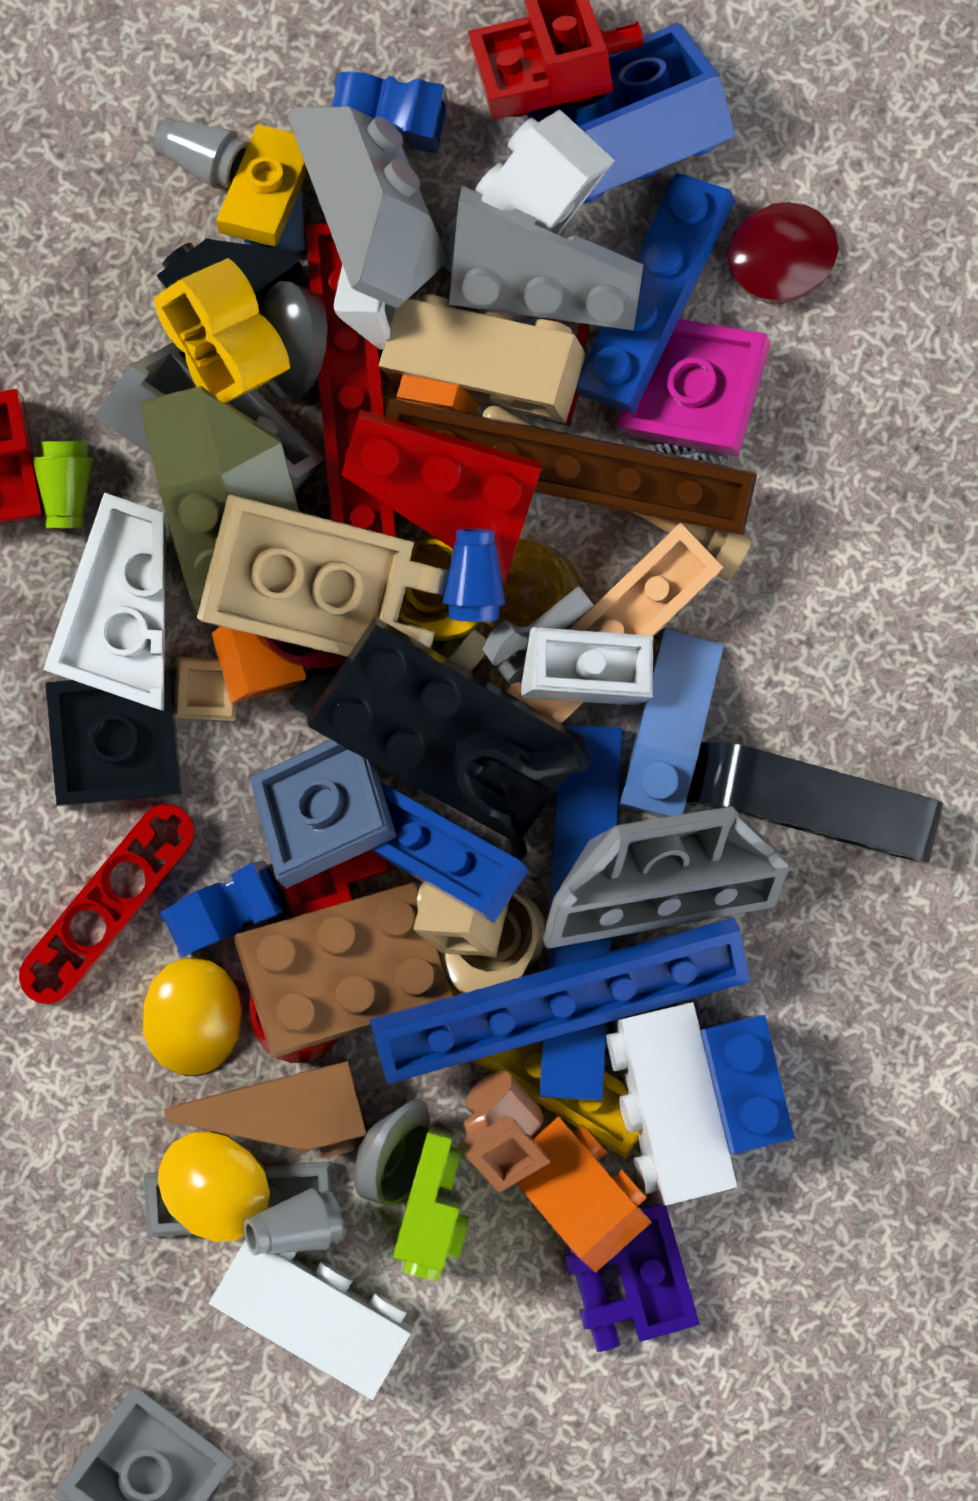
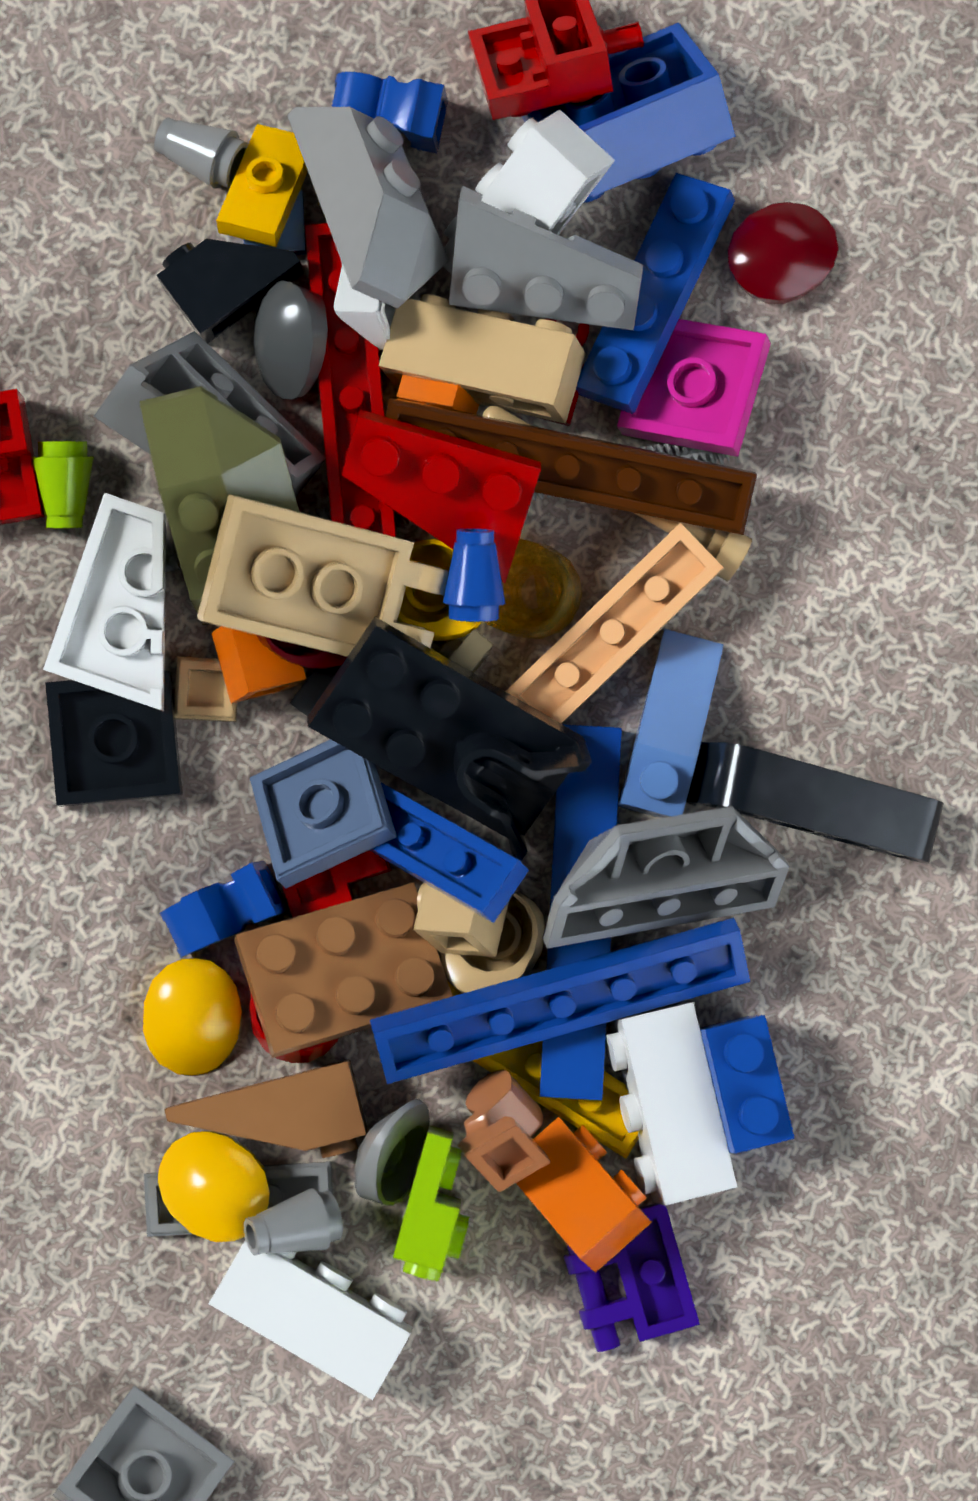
red beam [19,804,196,1004] -> none
yellow brick [154,258,290,404] -> none
light grey bar [483,586,594,684] -> none
white slope [521,627,653,705] -> none

